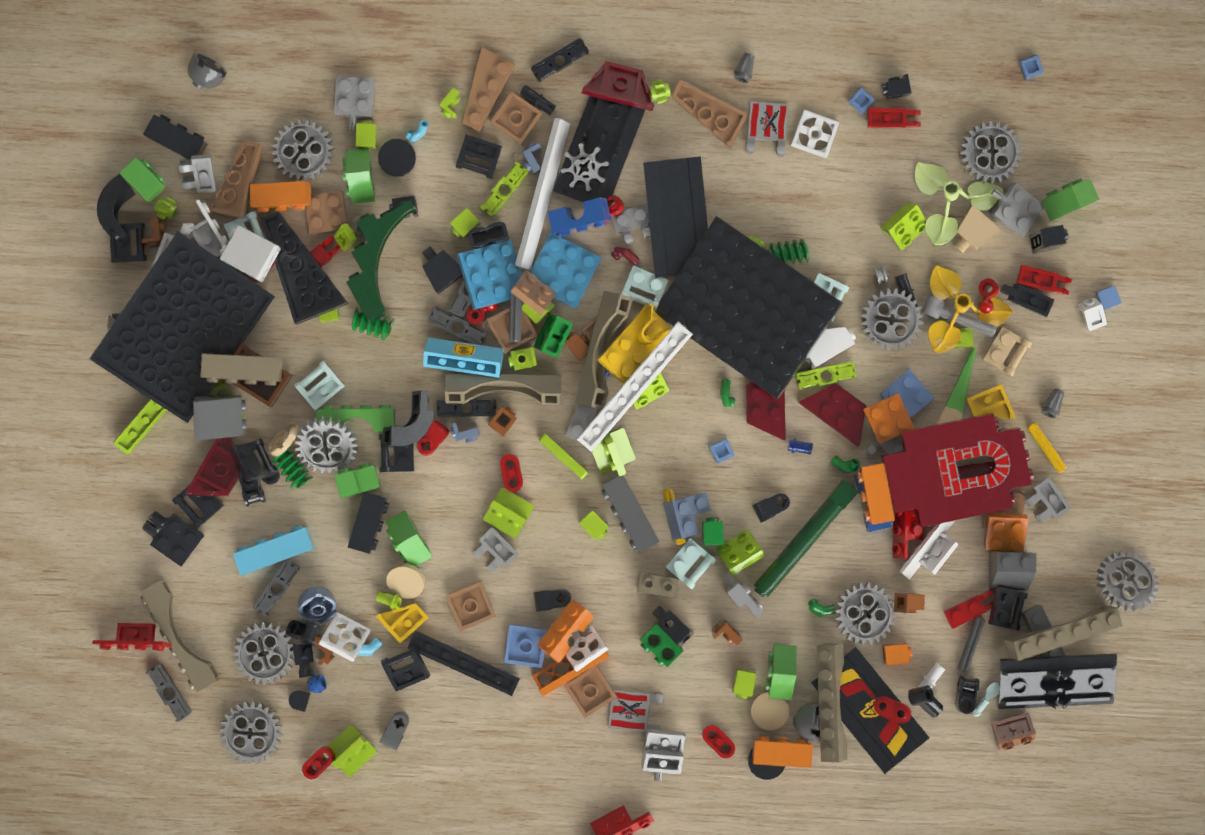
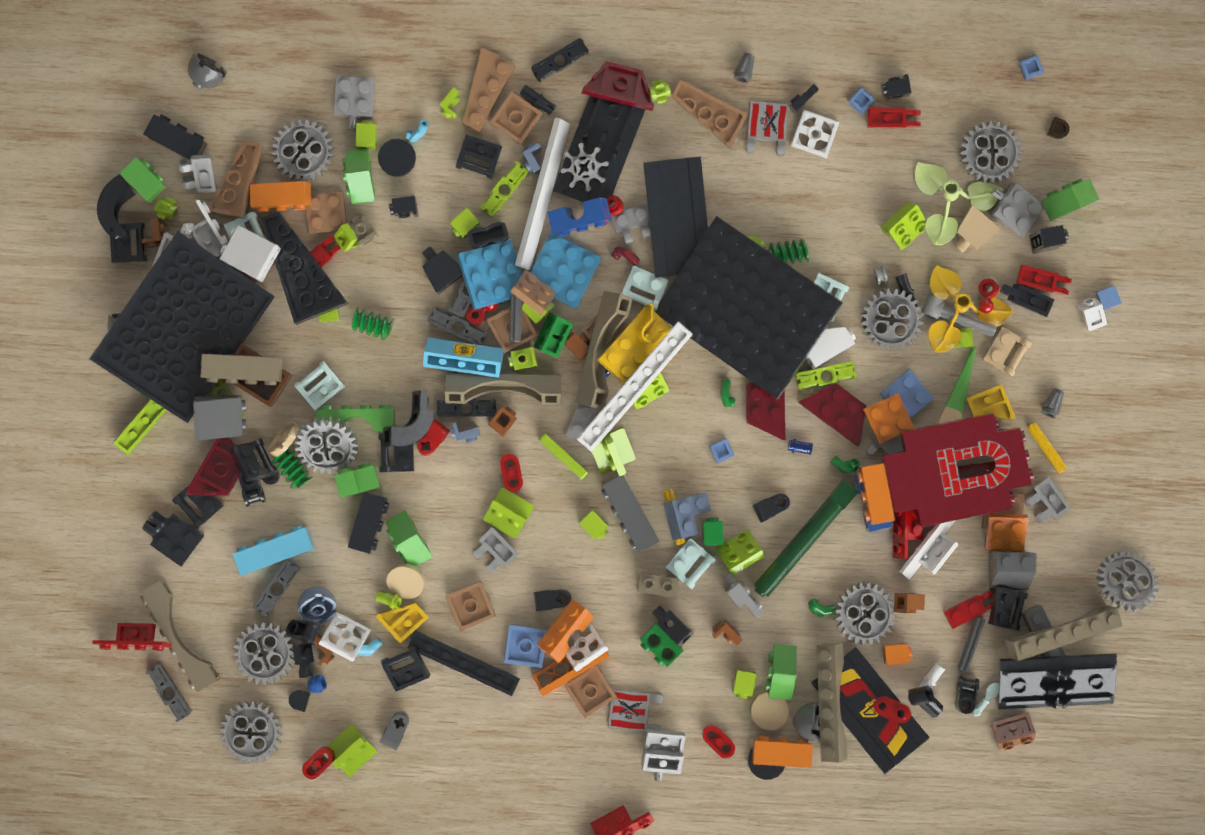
dark green arch [346,200,416,324] -> none
none -> black plate [789,84,819,114]
none -> dark brown tile [1047,117,1070,139]

